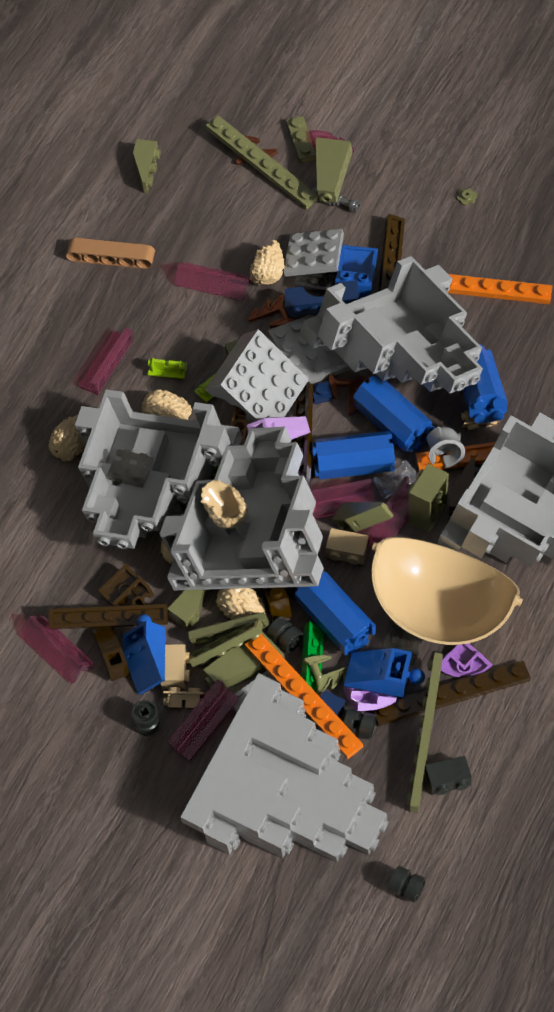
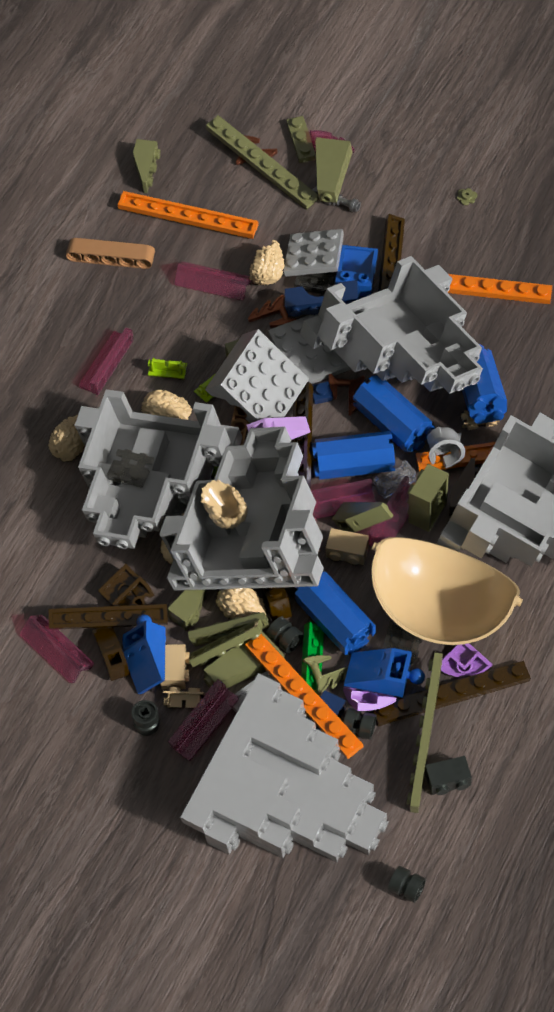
none -> orange plate [118,191,258,239]

